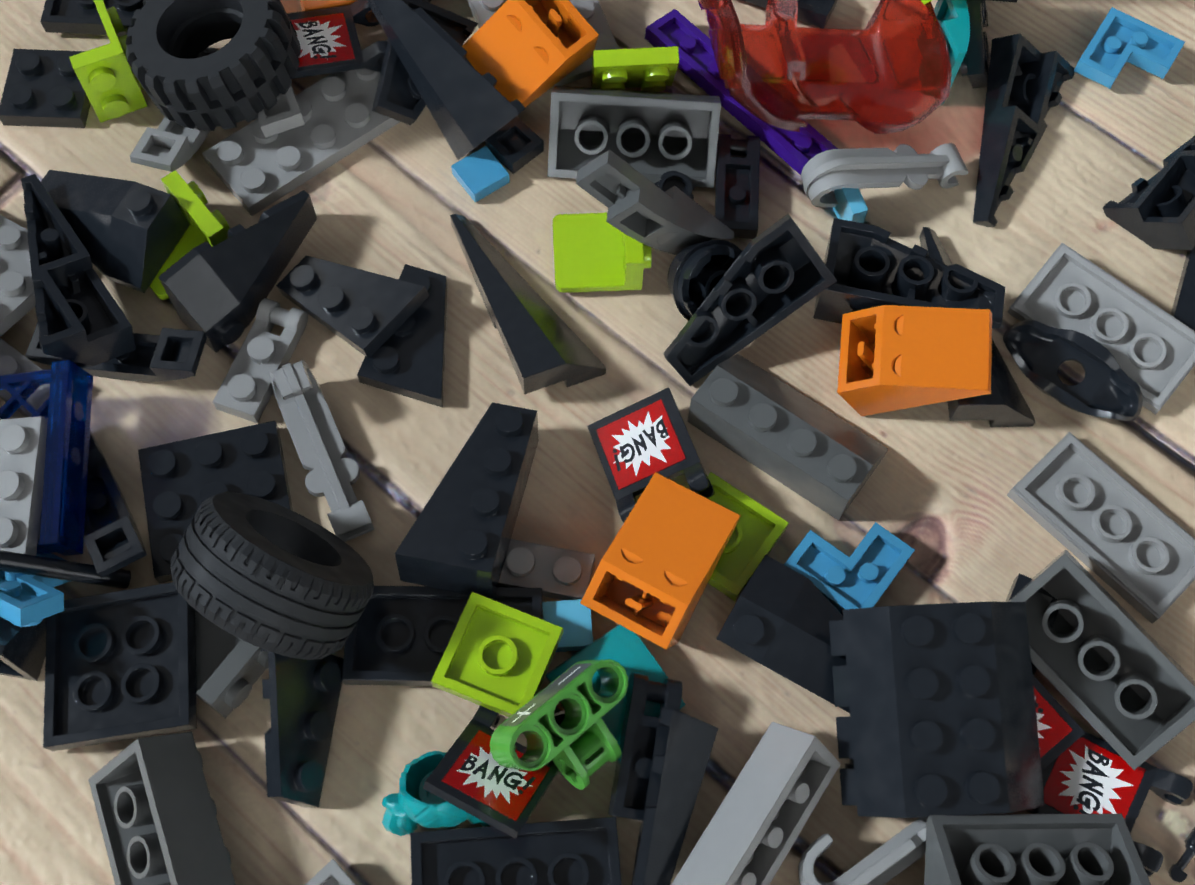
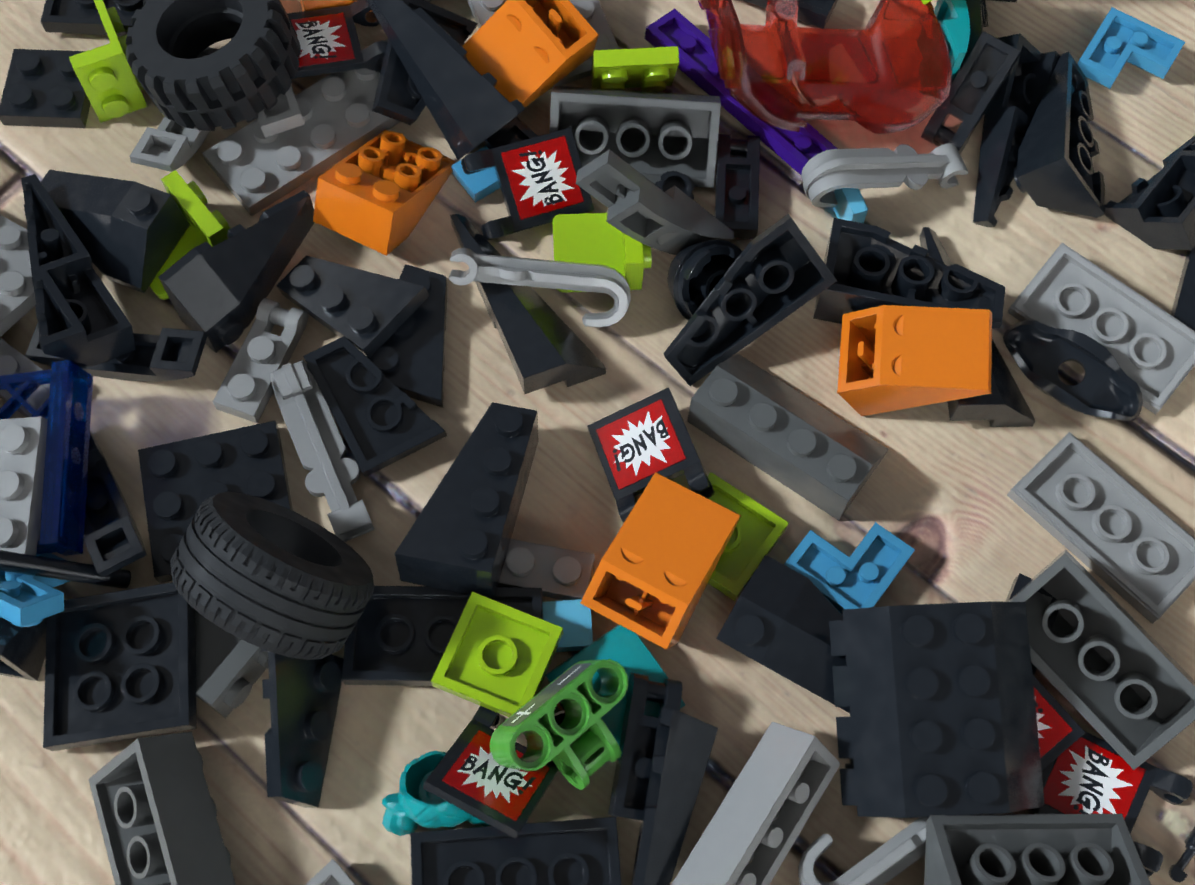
none -> black wing [303,336,447,477]
none -> orange slope [313,129,457,256]
none -> light grey piece [449,248,631,327]
none -> flag [461,127,595,241]
none -> black plate [921,31,1021,154]
none -> black wedge [1014,51,1105,218]

